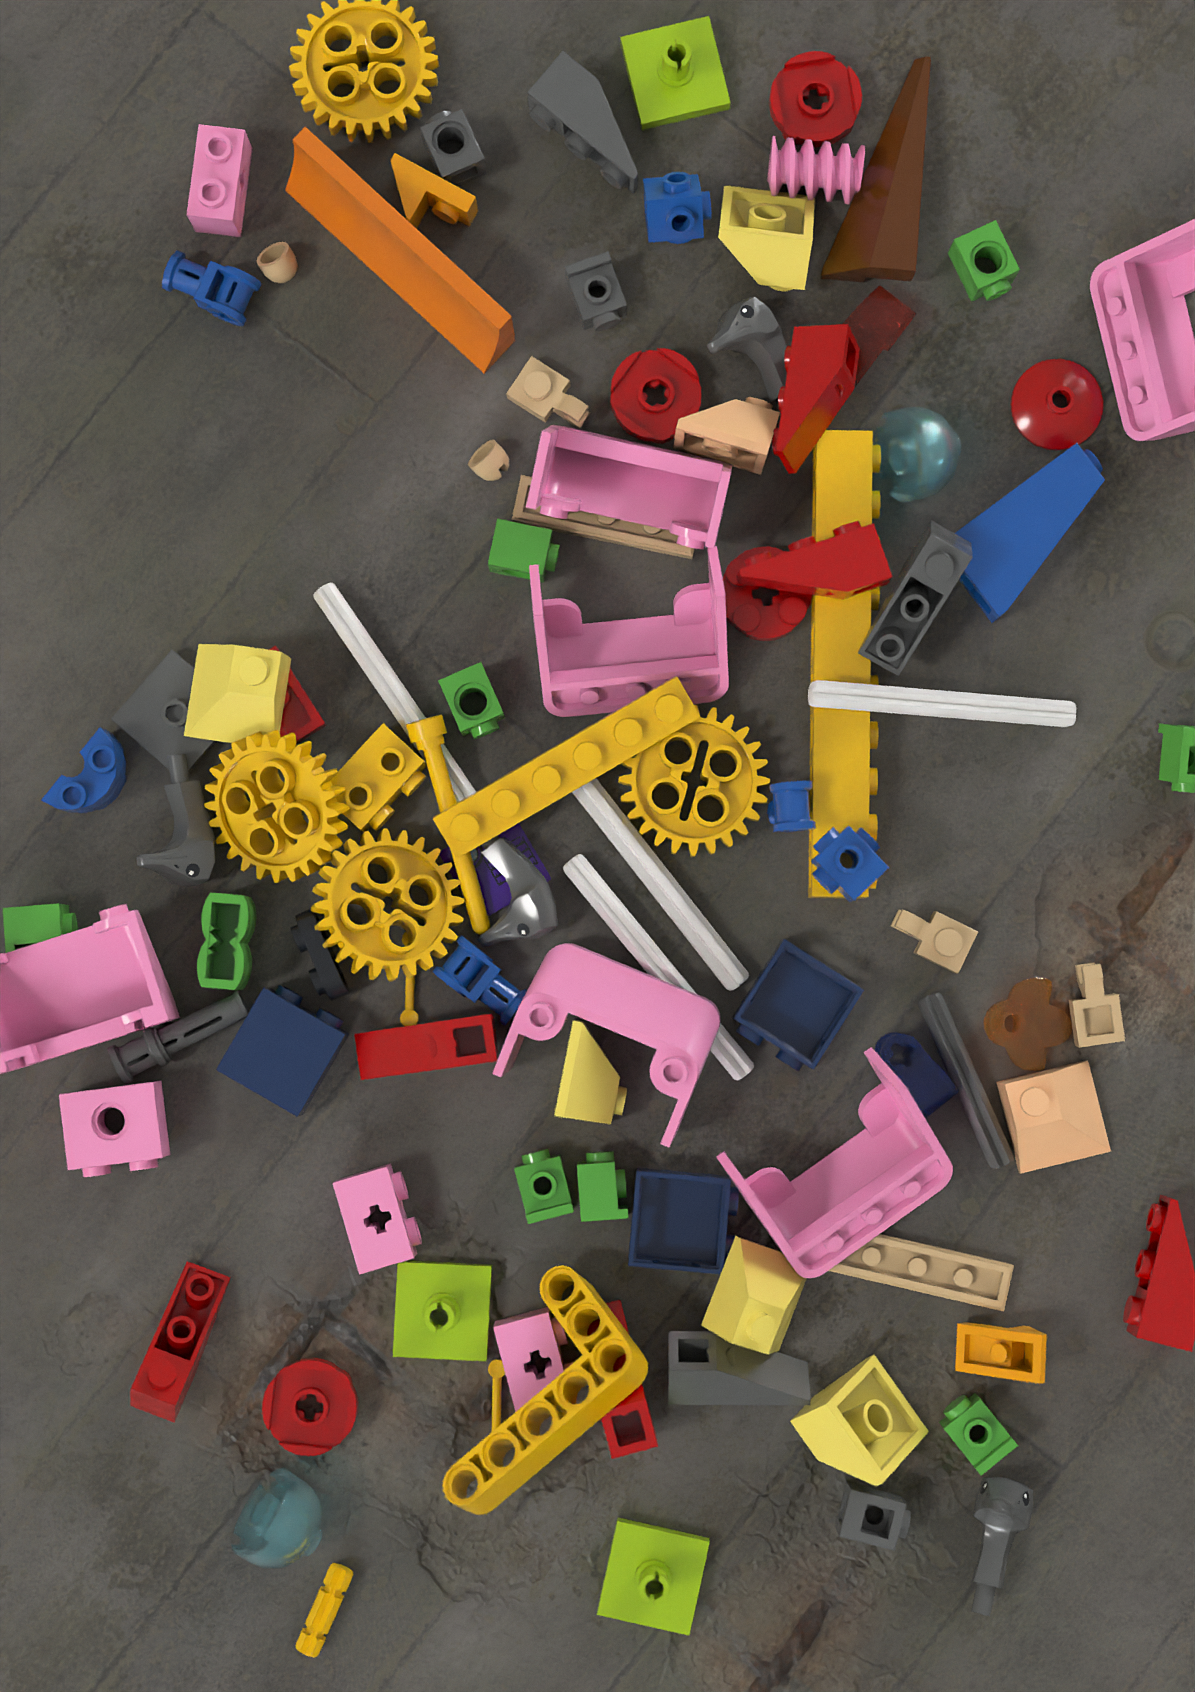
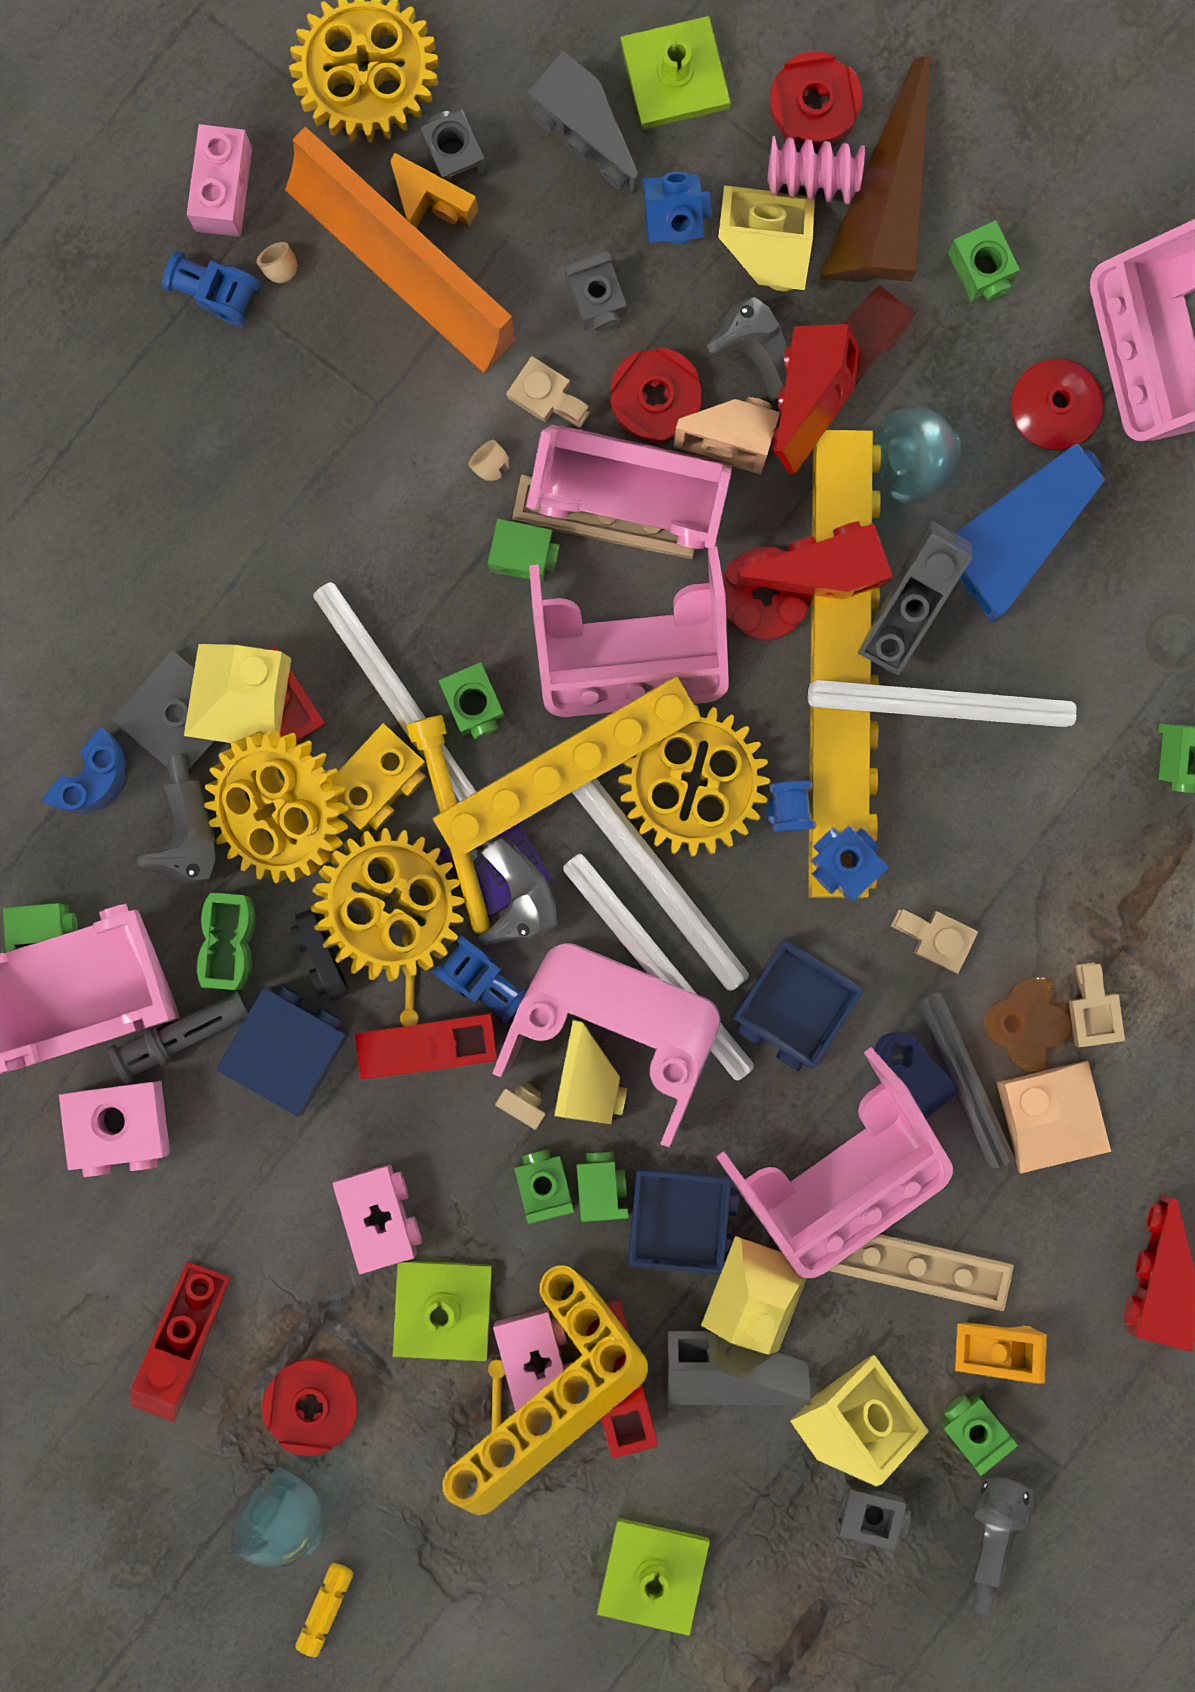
none -> tan plate [495,1082,547,1130]

